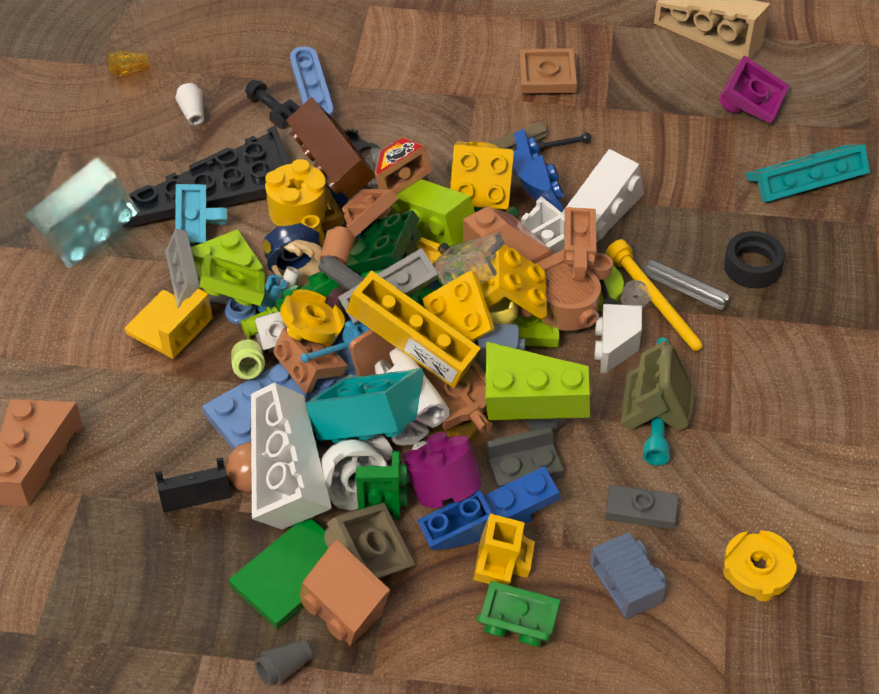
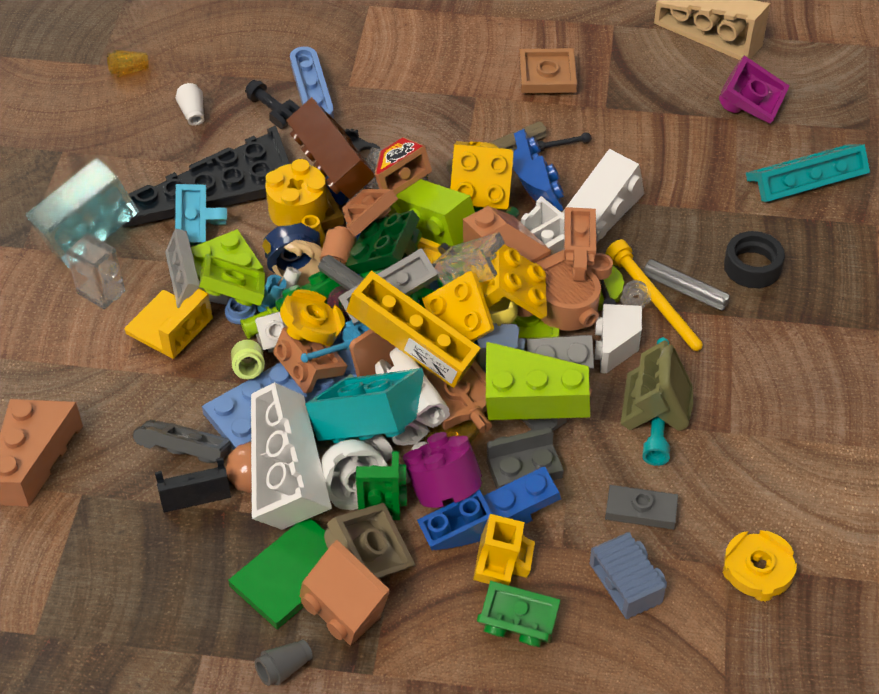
none -> clear brick [66,233,125,310]
none -> dark grey hinge [132,419,232,463]
none -> light grey brick [524,335,594,368]

